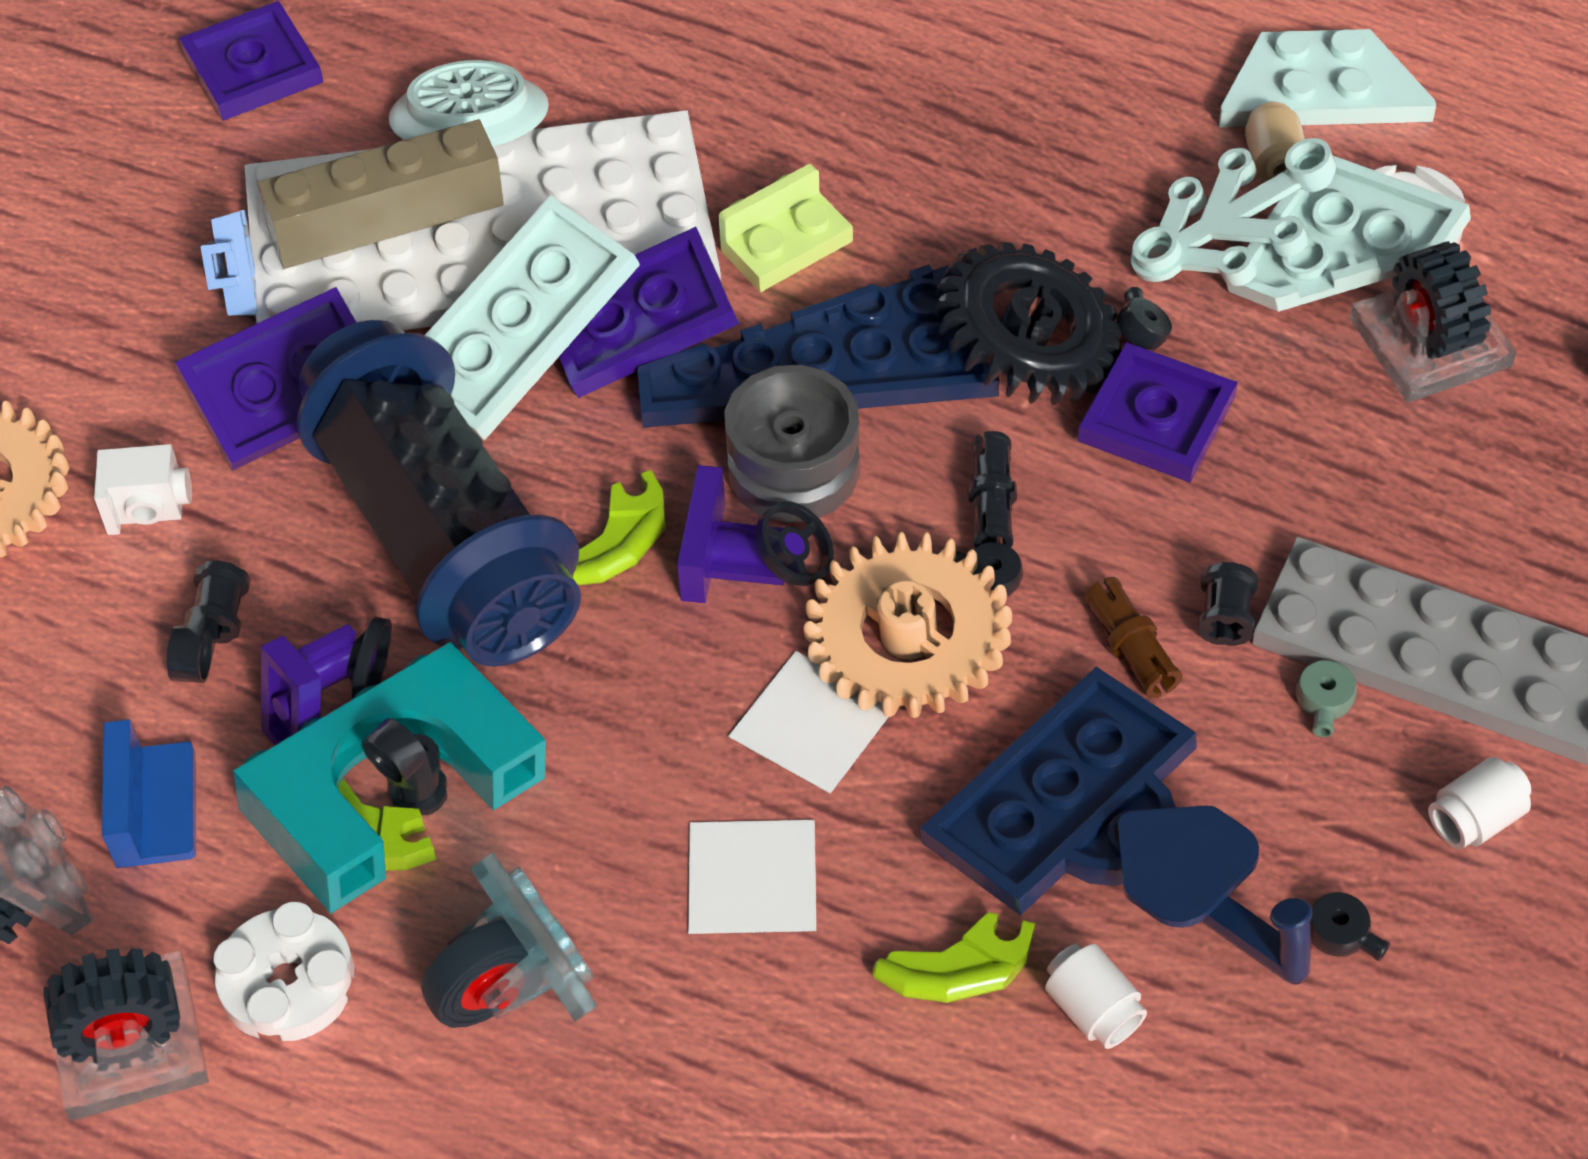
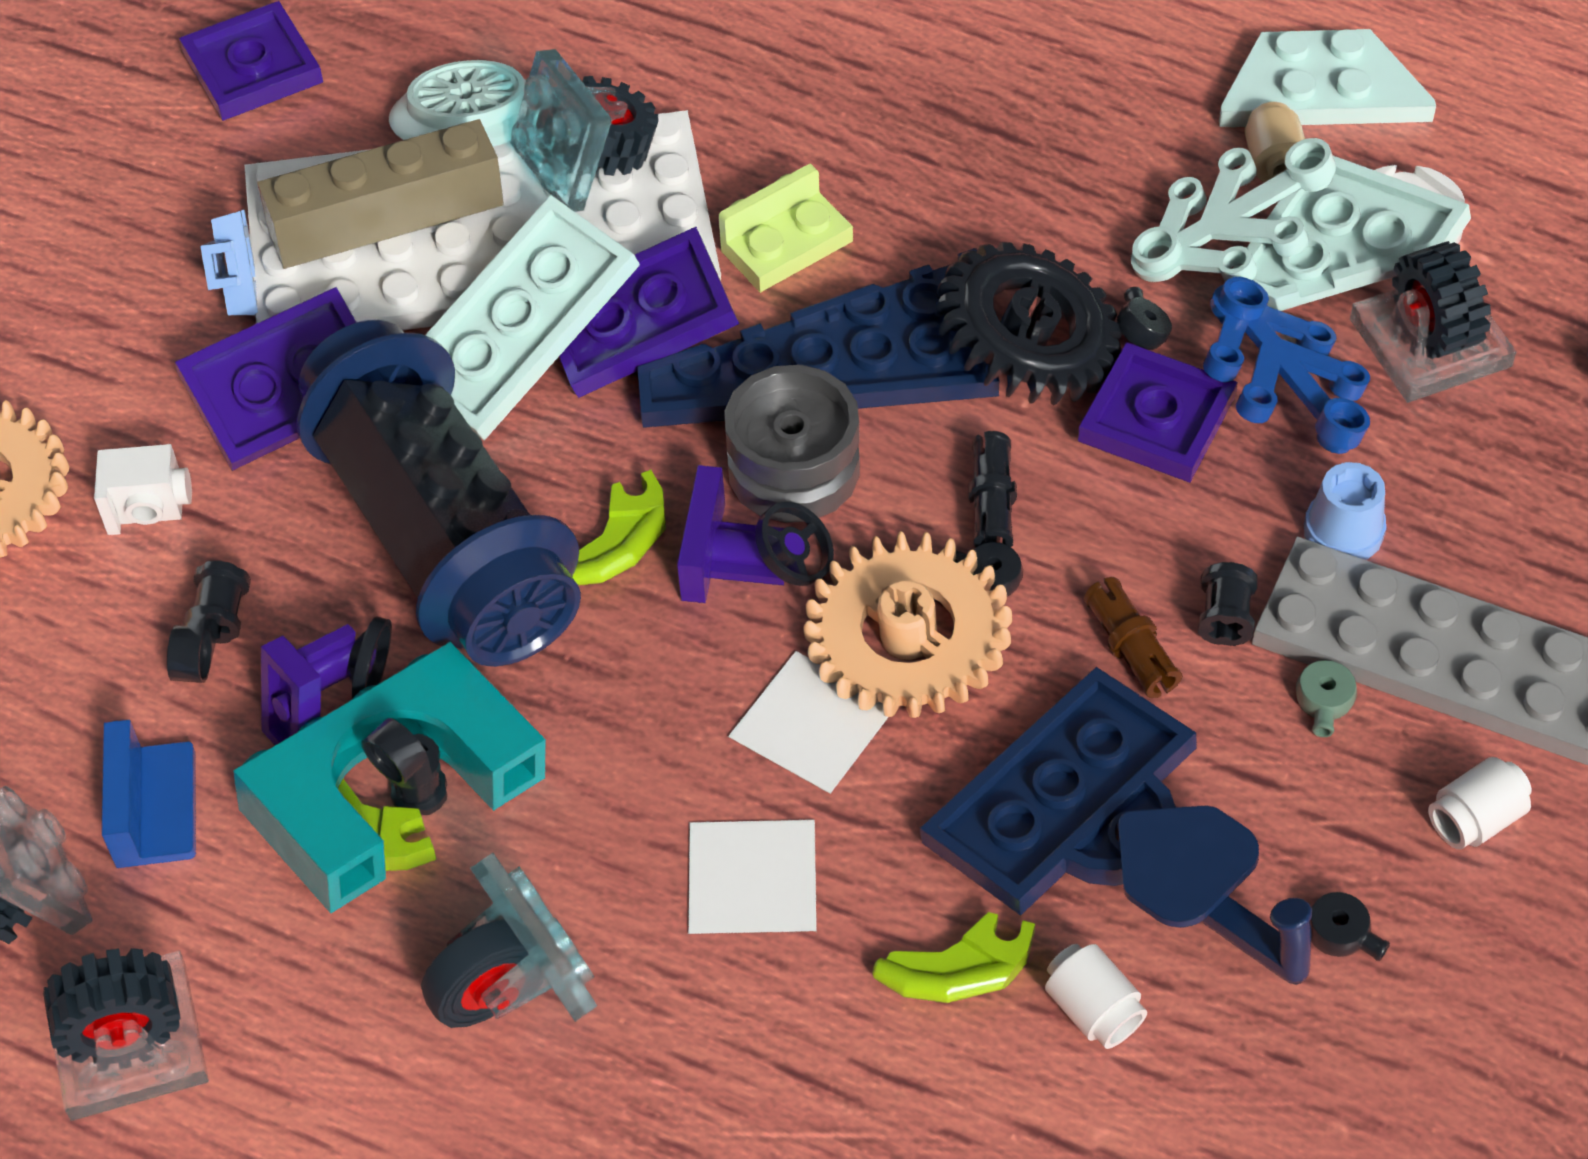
white plate [214,902,355,1041] -> none
none -> clear light blue plate [510,49,659,212]
none -> blue plant [1203,277,1370,454]
none -> light blue piece [1304,462,1386,560]

